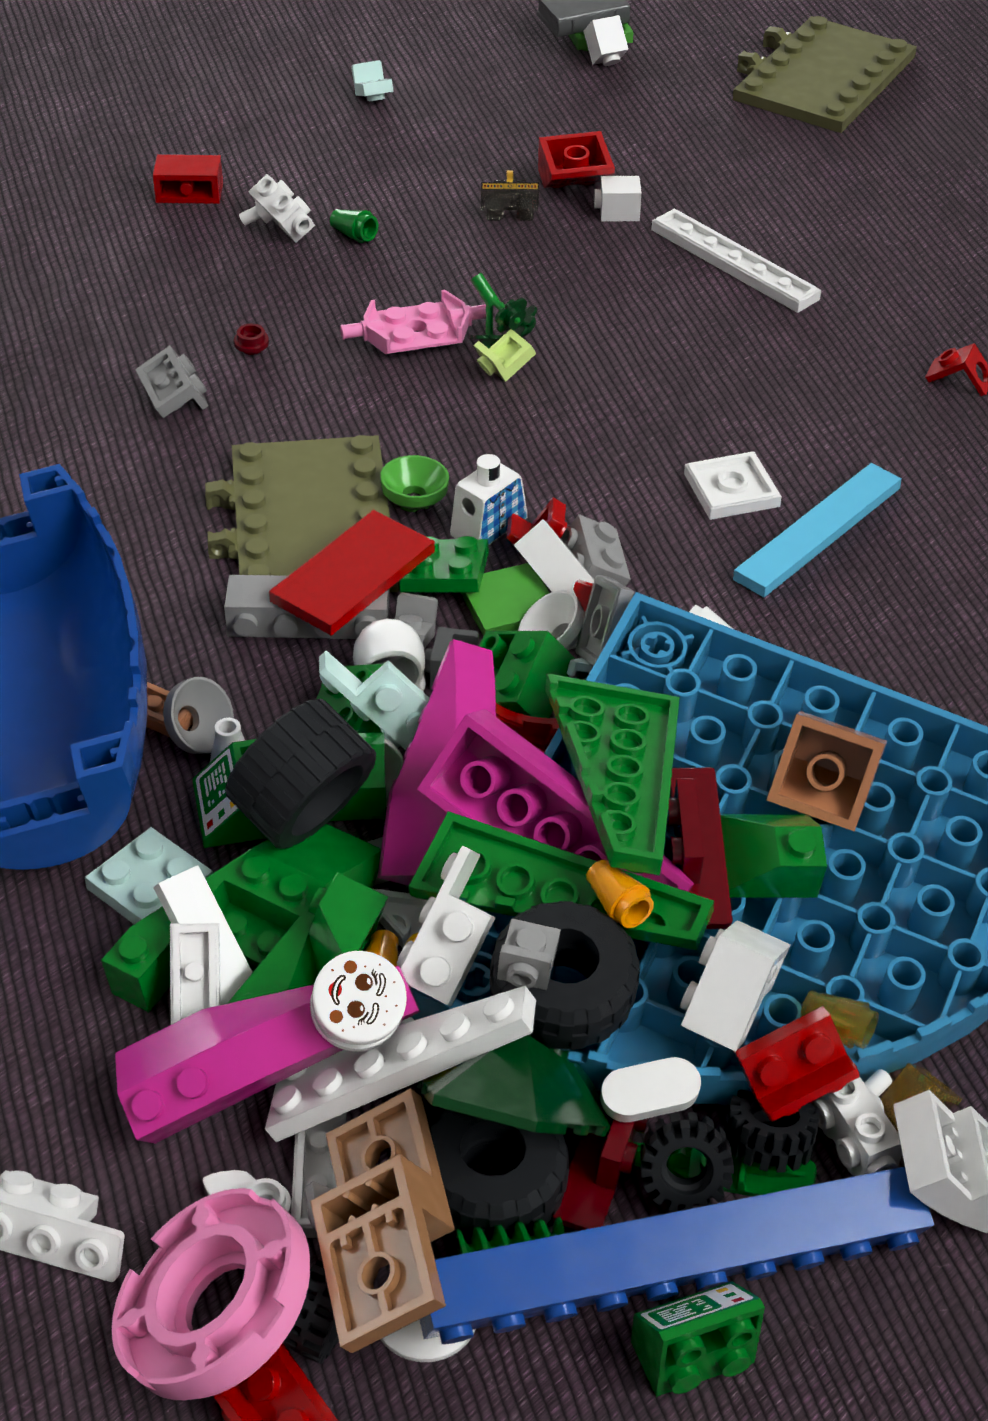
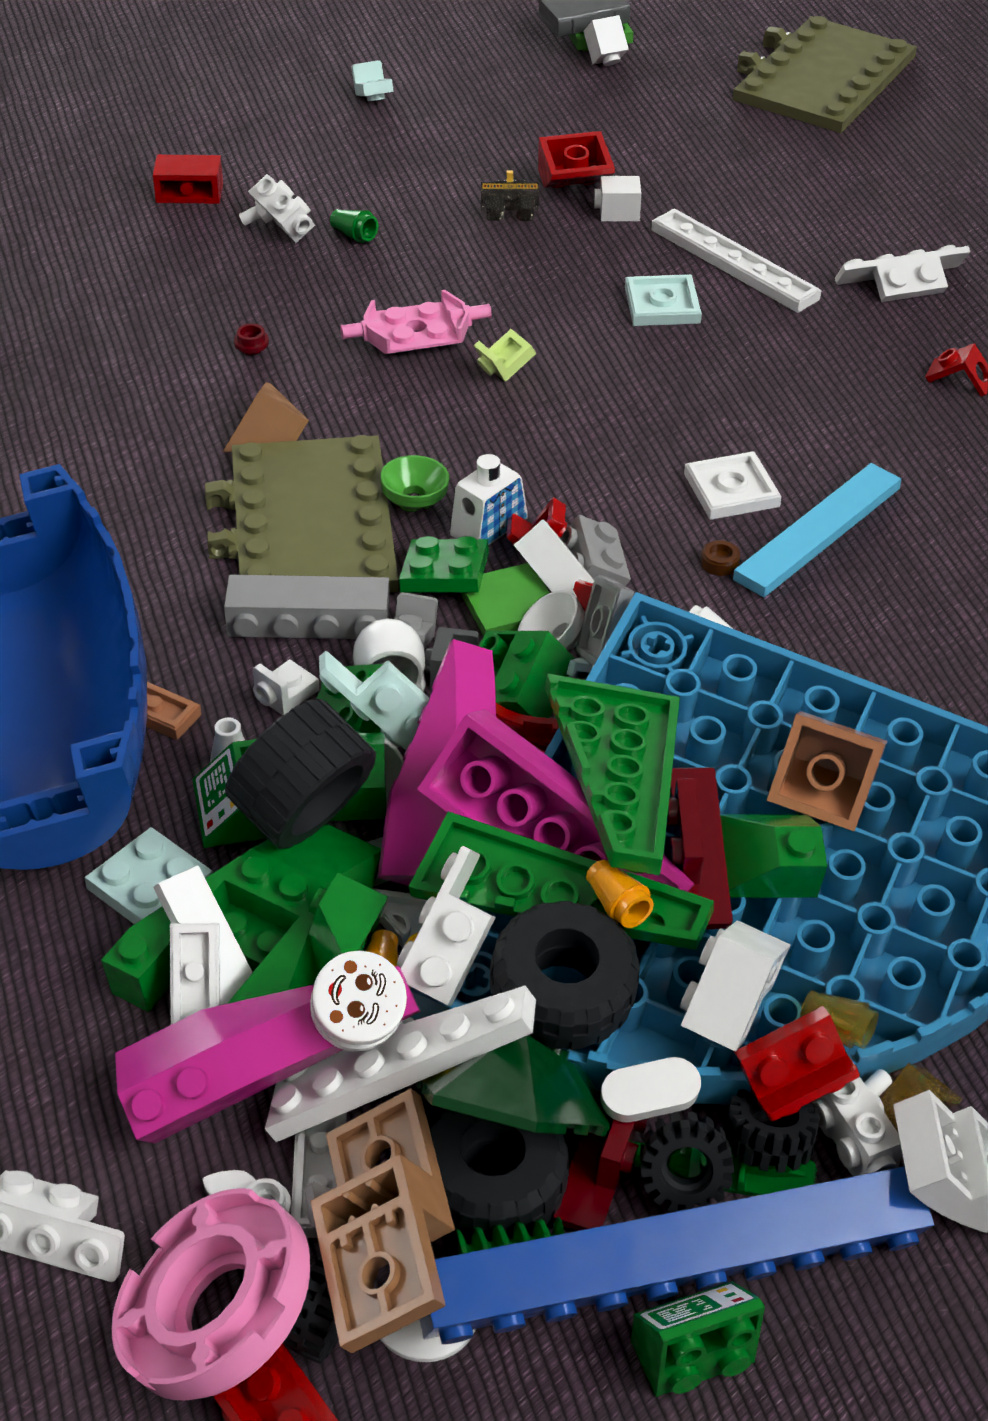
light grey bracket [135,345,209,418] -> none
light grey piece [163,677,234,754] -> none
red tile [269,509,435,636] -> none
dark green plant [469,273,537,349] -> none
light grey bracket [497,919,561,990] -> none
none -> medium nougat slope [223,382,309,452]
none -> white bracket [253,660,319,715]
none -> light aqua tile [625,274,702,326]
none -> reddish brown tile [701,540,740,576]
none -> white bracket [835,245,970,302]

